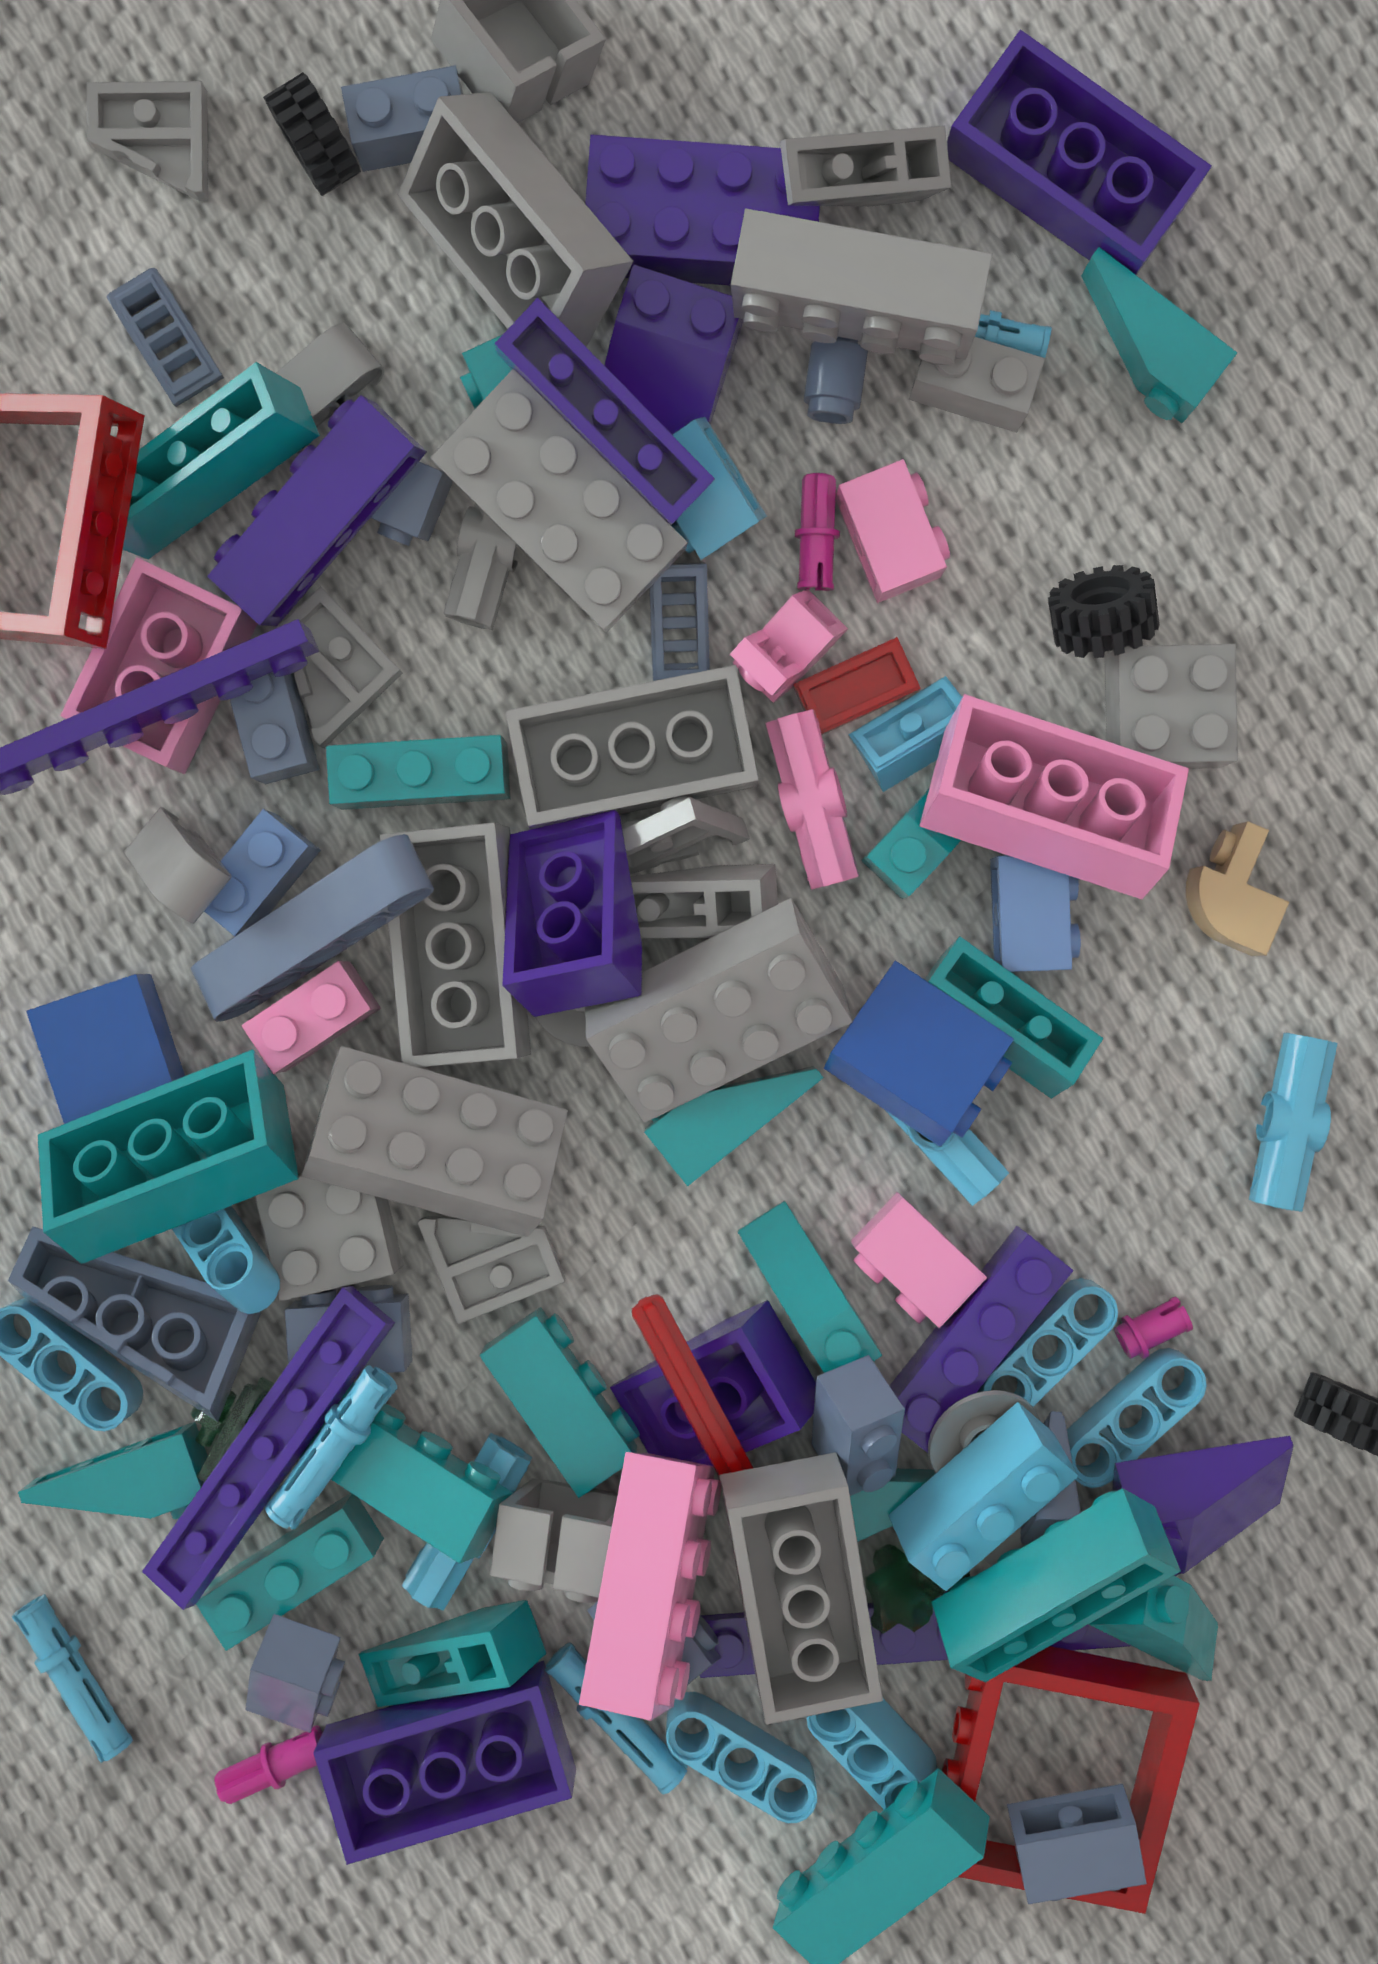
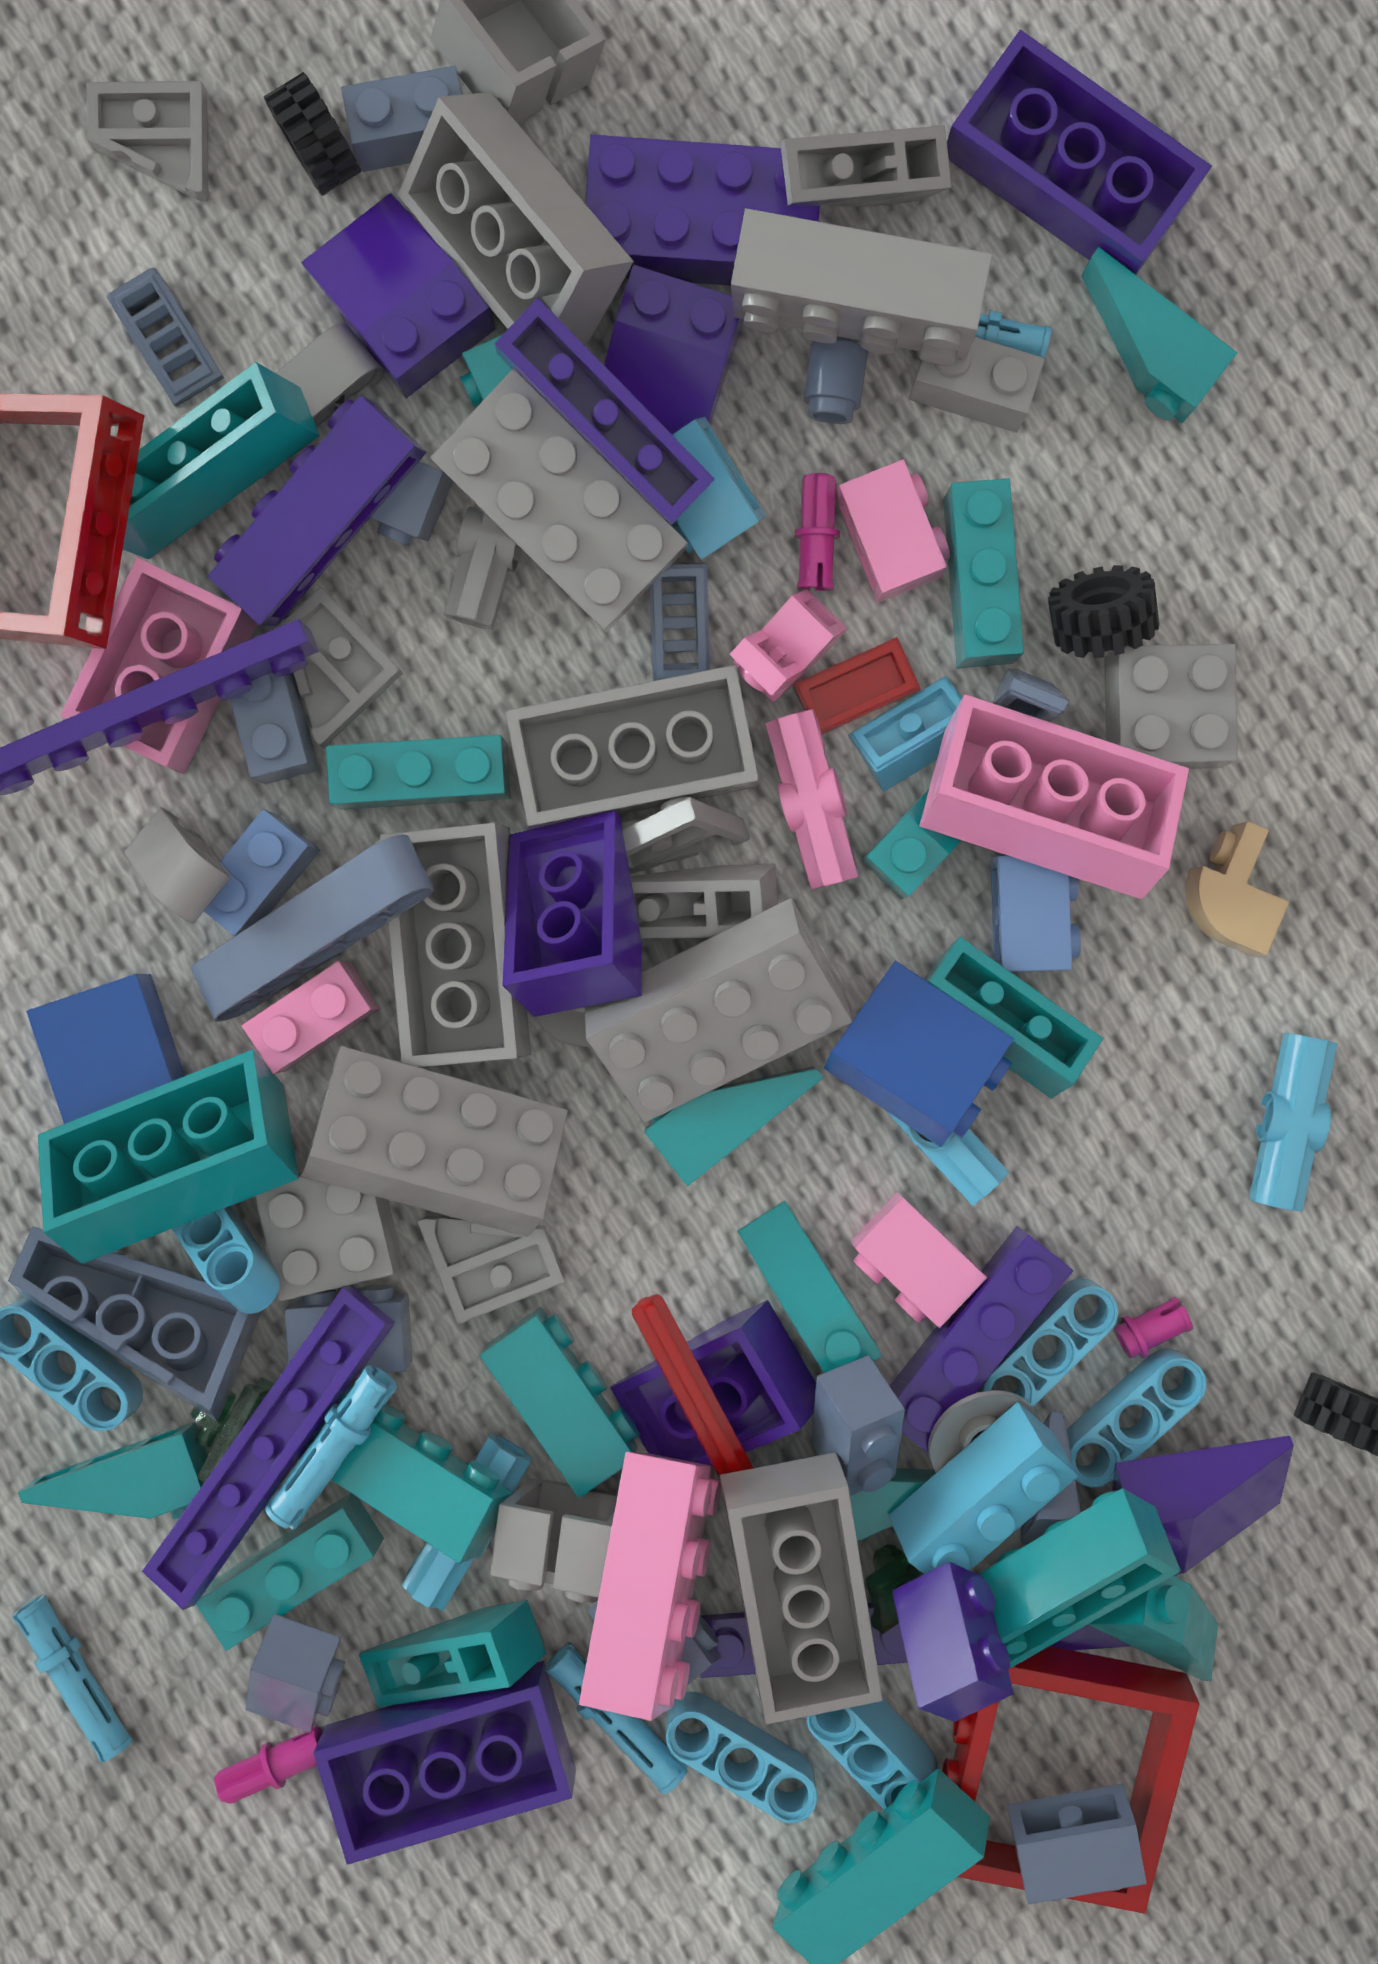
none -> dark purple slope [301,193,496,399]
none -> dark purple brick [892,1562,1014,1722]
none -> teal brick [943,478,1024,669]
none -> sand blue slope [992,668,1069,722]

